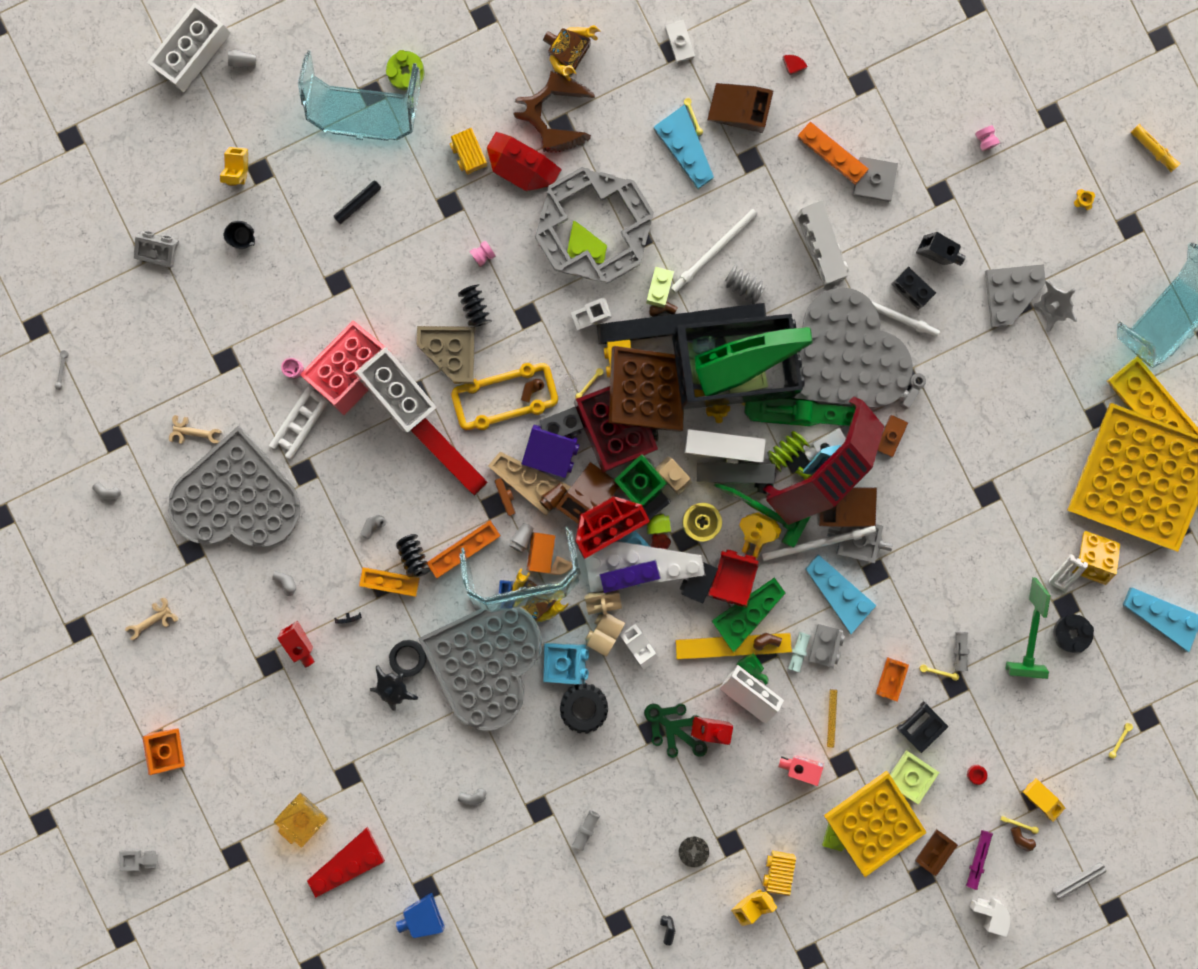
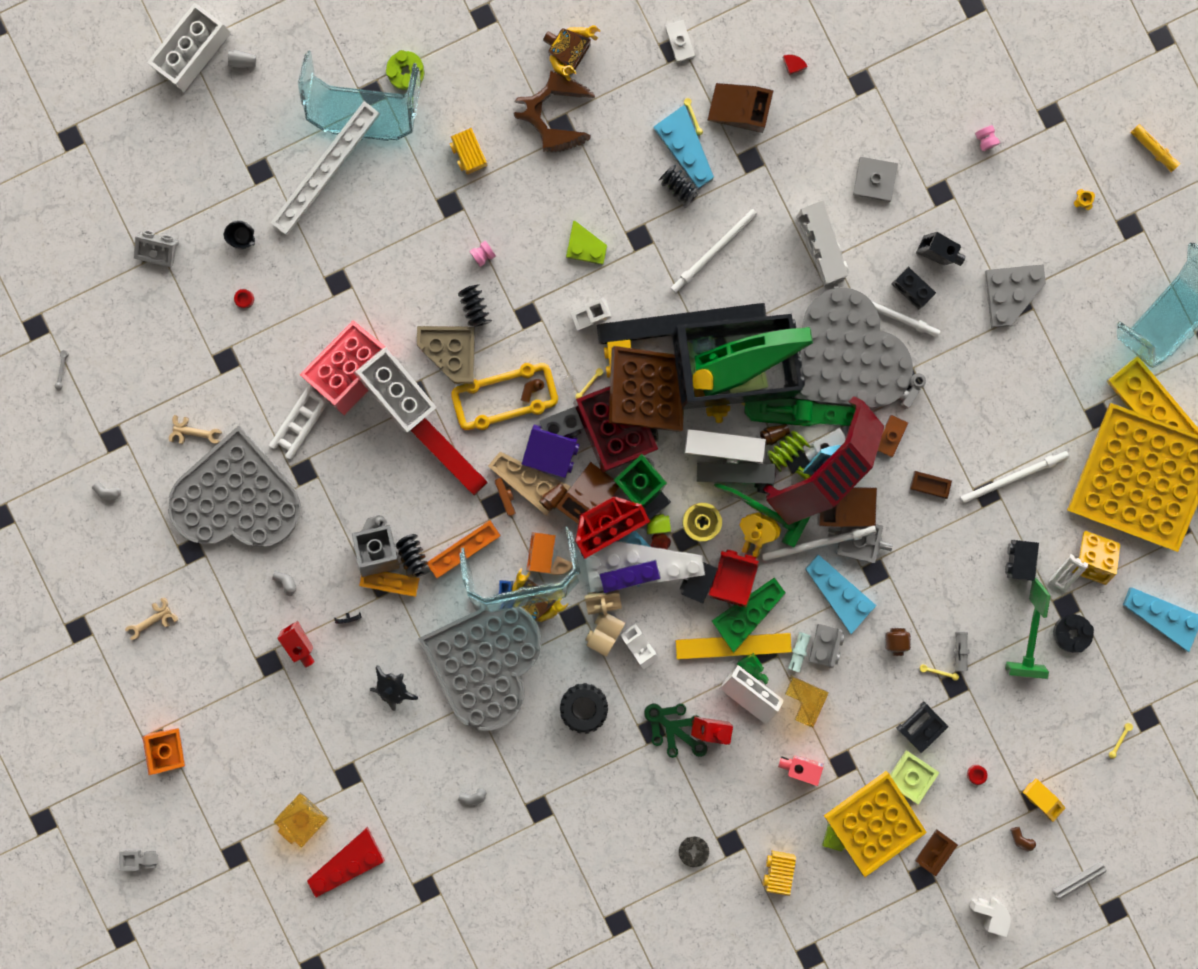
yellow brick [220,147,248,186] -> none
bright pink wheel [281,358,304,379] -> none
black axle [333,180,381,224] -> none
black tyre [389,640,427,677] -> none
blue torso [396,893,445,938] -> none
red wedge [487,132,562,192] -> none
light grey cone [509,523,534,553] -> none
light grey plate [535,167,654,284] -> none
medium azure plate [543,643,589,684] -> none
light grey pin [572,810,600,851] -> none
yellowish green plate [646,267,674,308] -> none
reddish brown arm [649,301,678,317] -> none
tan torso [655,456,692,496] -> none
black arm [660,915,676,946] -> none
light grey piece [724,265,767,304] -> none
yellow brick [731,889,777,926] -> none
reddish brown arm [753,633,782,651] -> none
orange plate [797,122,869,185] -> none
clear yellow bar [827,689,837,748] -> none
orange hinge [875,657,909,702] -> none
magenta pin [966,830,993,890] -> none
light yellow hinge [1000,816,1039,834] -> none
light grey piece [1034,280,1077,332] -> none
none -> red tile [234,289,254,308]
none -> white plate [271,101,380,235]
none -> dark grey brick [352,525,400,577]
none -> black piece [658,165,699,207]
none -> yellow tile [693,369,713,390]
none -> reddish brown cone [760,423,790,446]
none -> clear yellow panel [785,675,829,728]
none -> reddish brown head [885,628,911,656]
none -> reddish brown tile [910,471,952,499]
none -> white bar [960,451,1069,504]
none -> black brick [1005,540,1039,581]

